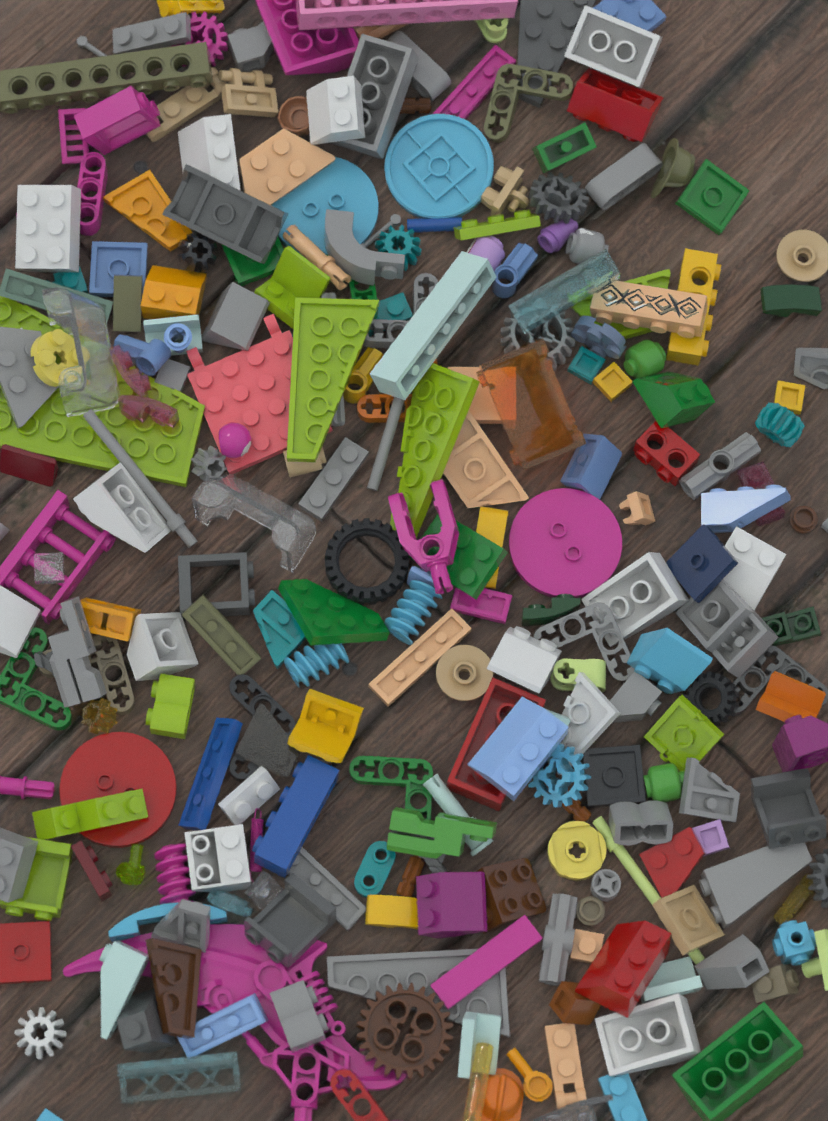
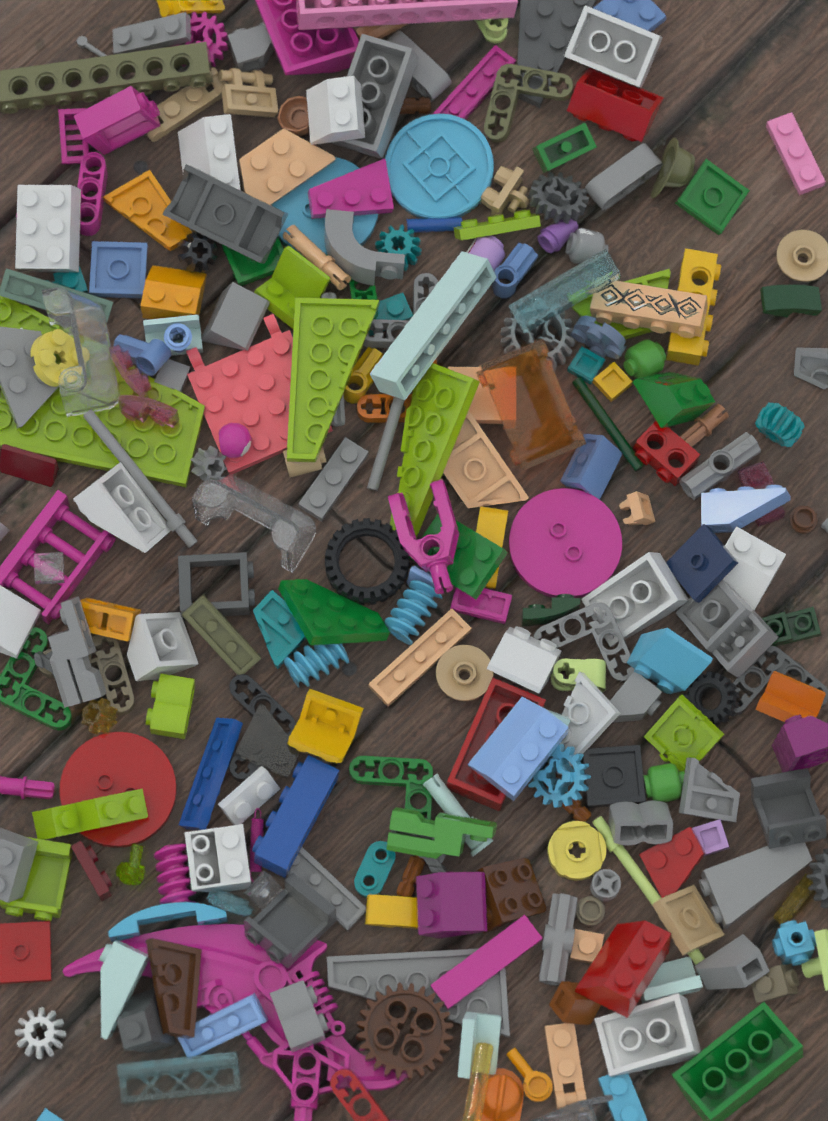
olive tile [113,275,142,332] -> none
light grey wing [151,899,211,952] -> none
light grey hinge [360,214,401,249] -> none
yellow plate [774,381,805,415] -> none
none -> dark pink wing [307,158,394,219]
none -> dark green bar [572,377,644,472]
none -> nougat axle [679,404,729,447]
none -> bright pink plate [766,112,826,195]

